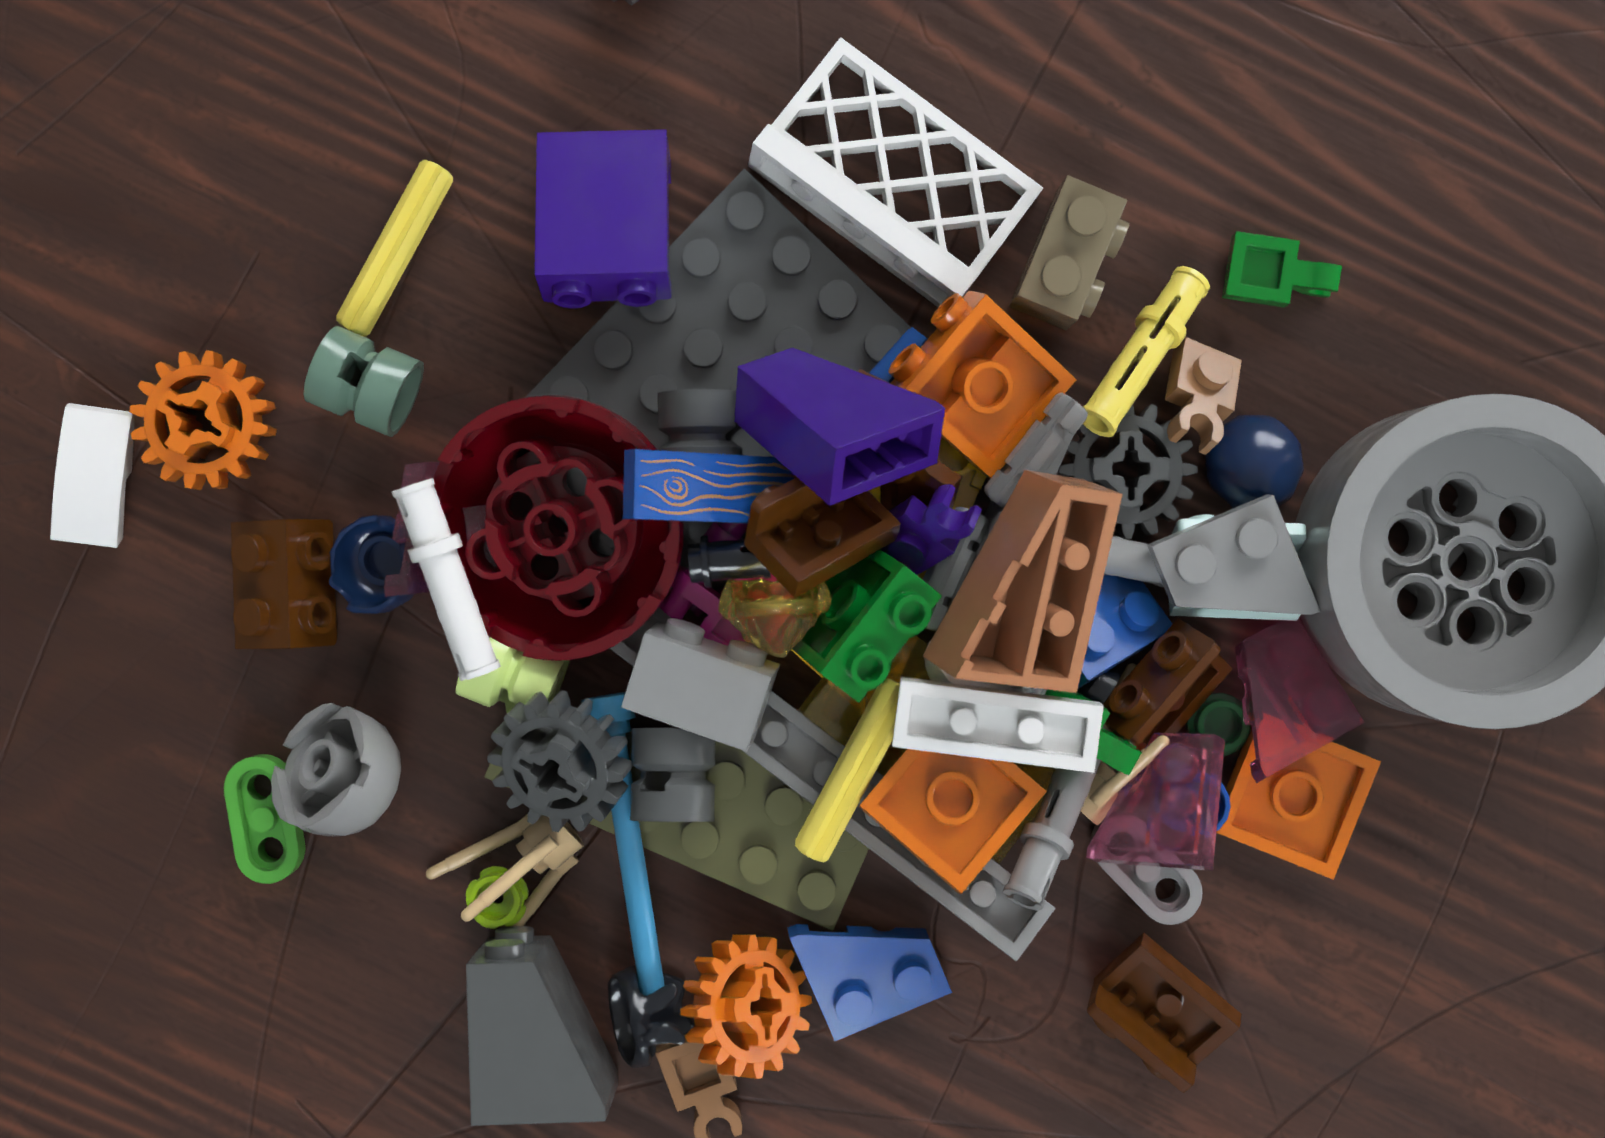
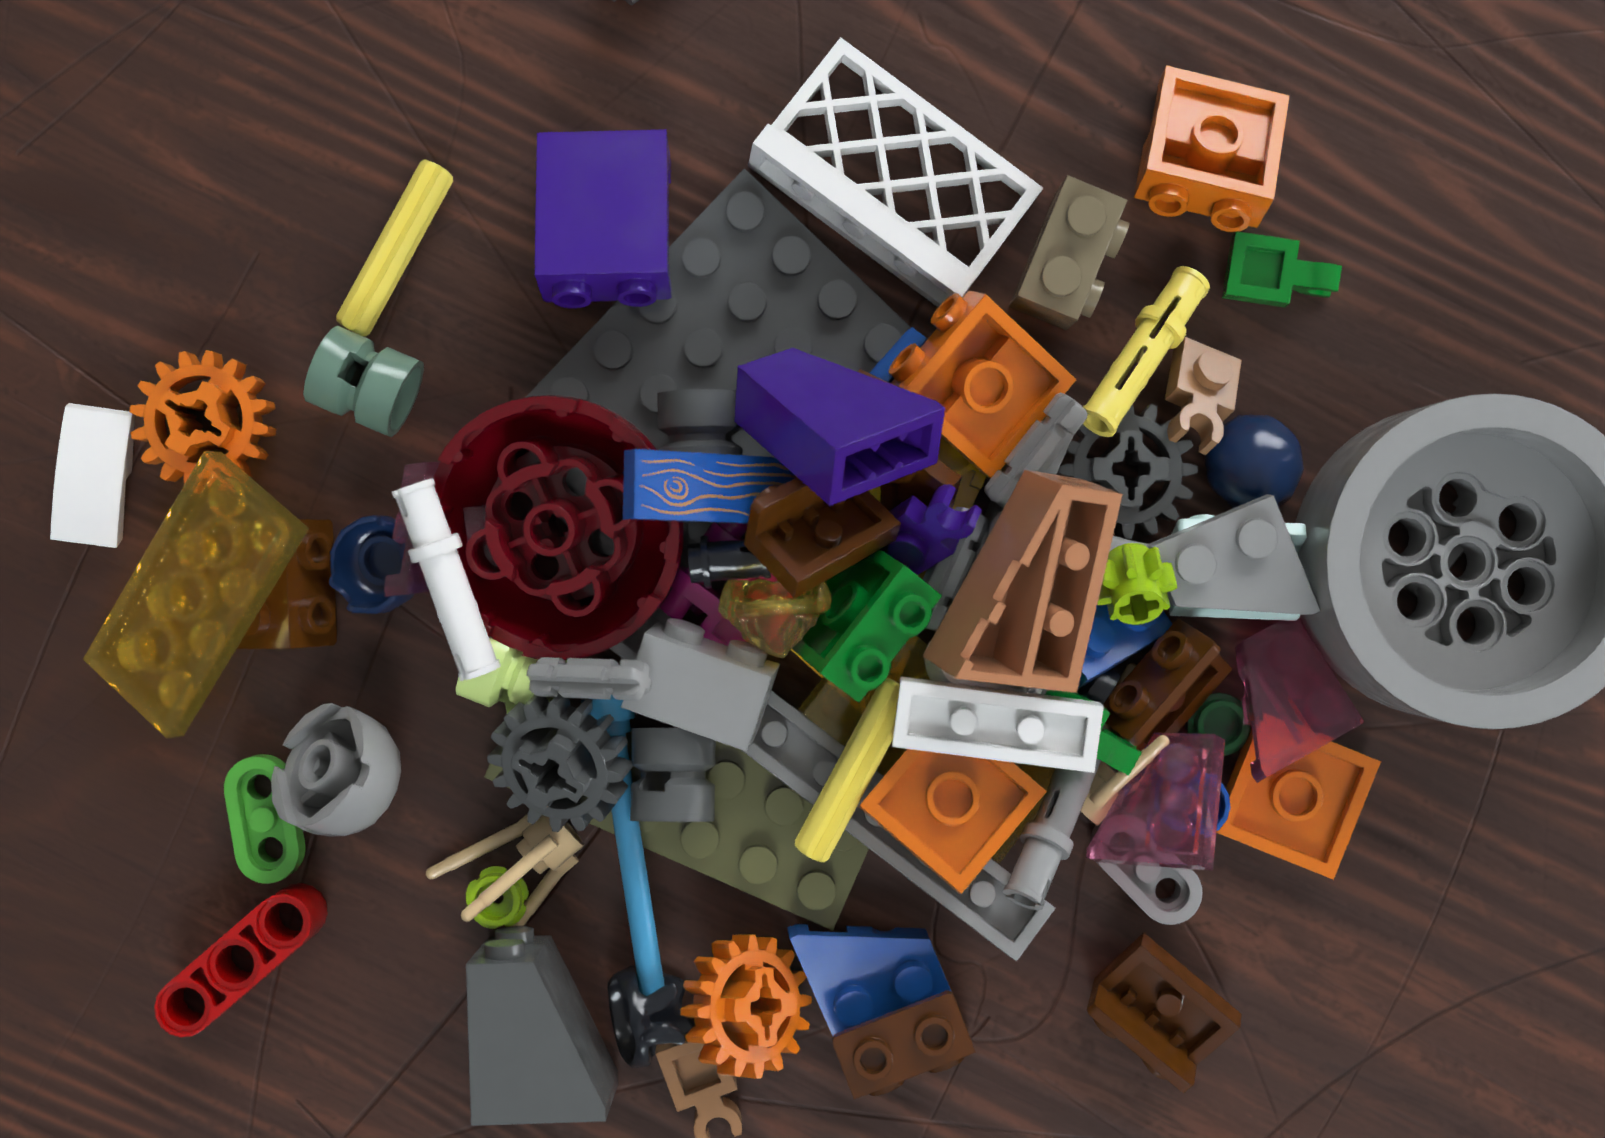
none -> clear yellow plate [83,451,309,738]
none -> red beam [154,883,328,1037]
none -> light grey axle [527,657,652,701]
none -> reddish brown bracket [832,991,976,1100]
none -> lime gear [1097,543,1178,625]
none -> orange plate [1134,65,1289,232]

